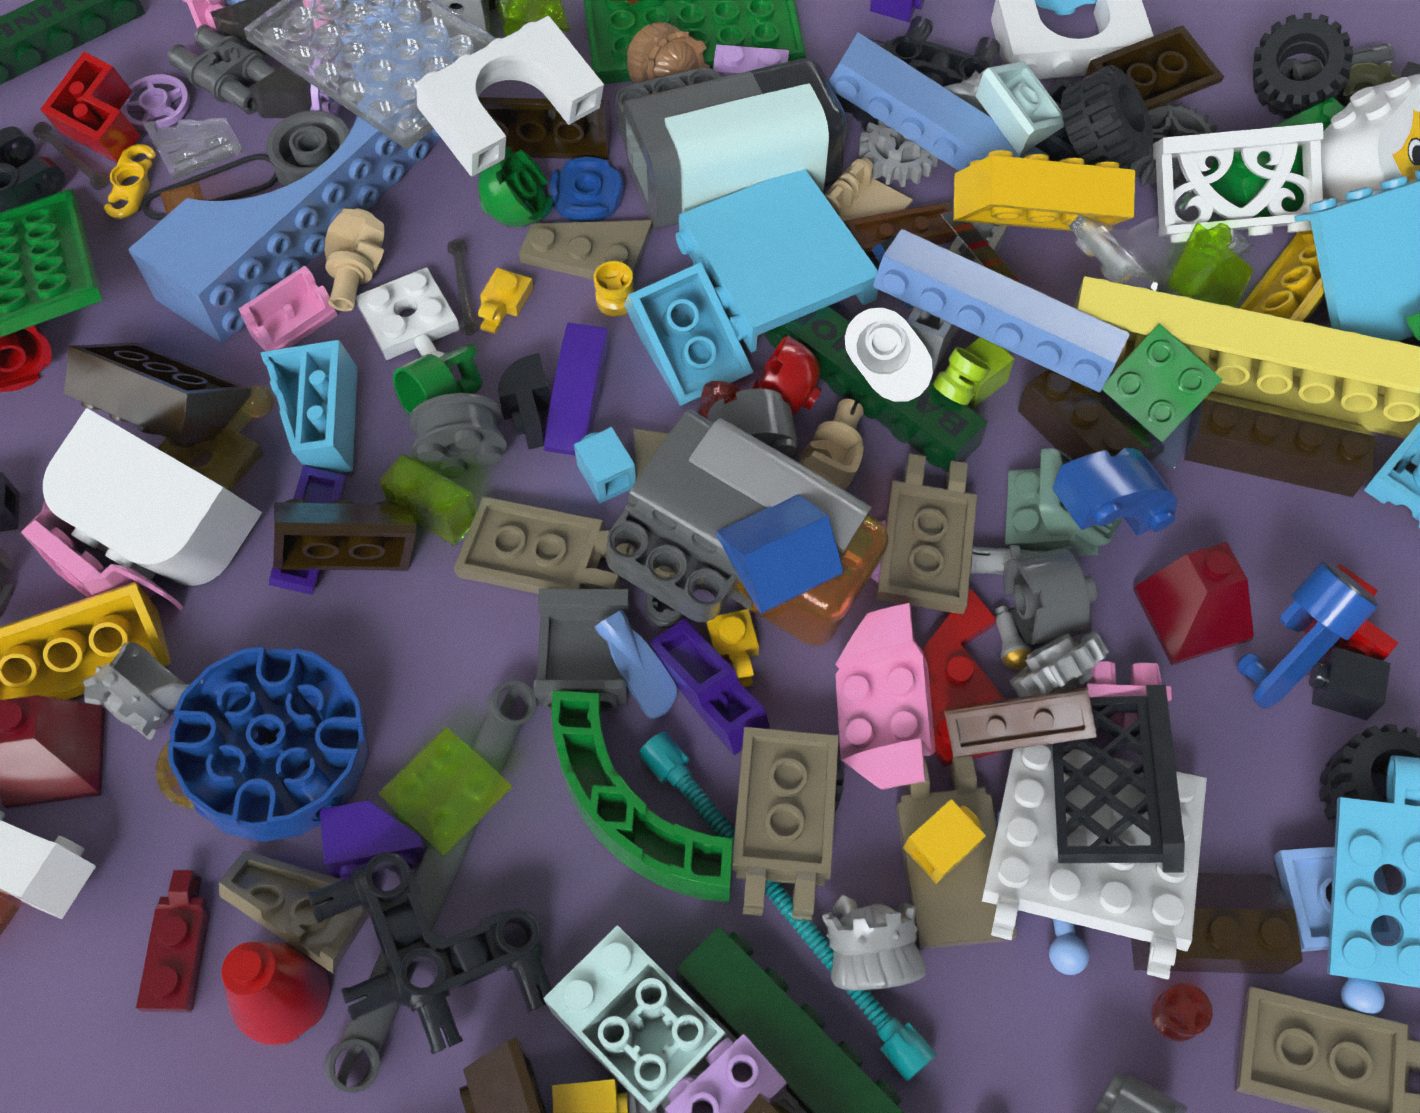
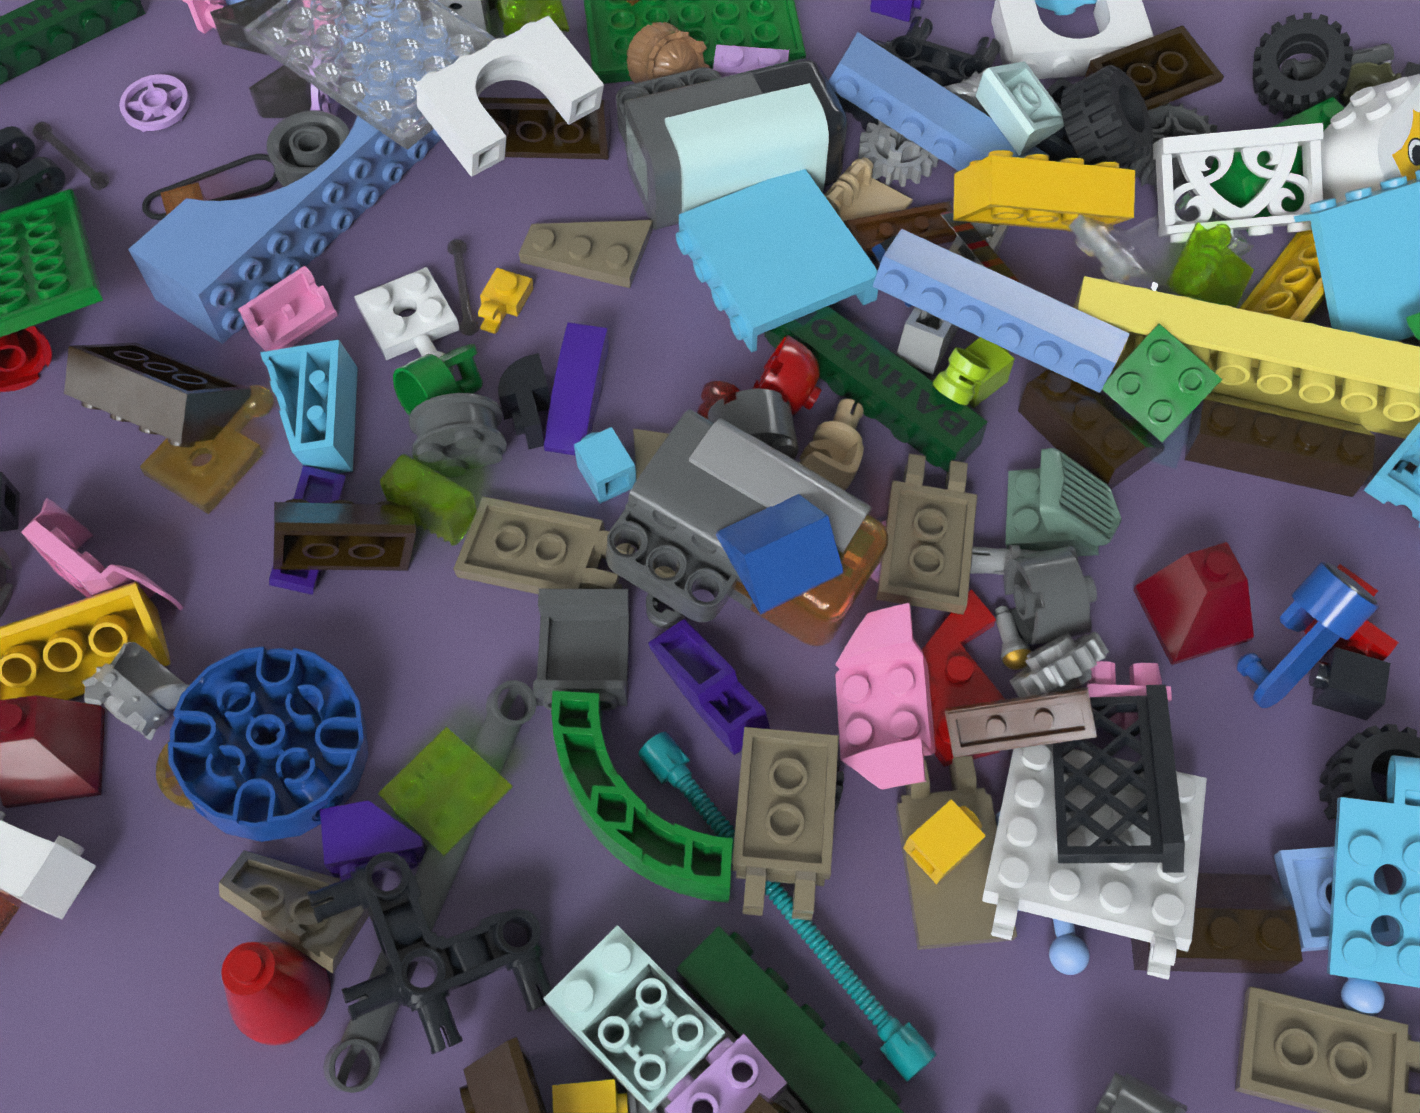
red brick [40,51,141,163] -> none
white brick [43,408,262,586] -> none
yellow piece [104,144,156,219] -> none
dark red hinge [136,870,210,1013] -> none
clear wing [143,118,243,181] -> none
dark grey pin [168,24,287,115] -> none
tan piece [324,208,385,312] -> none
green cylinder [478,147,553,227] -> none
blue tile [548,157,624,222] -> none
yellow wheel [593,261,634,317] -> none
medium blue piece [594,609,677,719] -> none
medium azure slope [624,262,753,407] -> none
yellow plate [706,609,759,688] -> none
light grey hair [822,895,927,991] -> none
white piece [845,307,933,402] -> none
blue brick [1052,448,1177,536] -> none
clear red wheel [1151,983,1213,1042] -> none

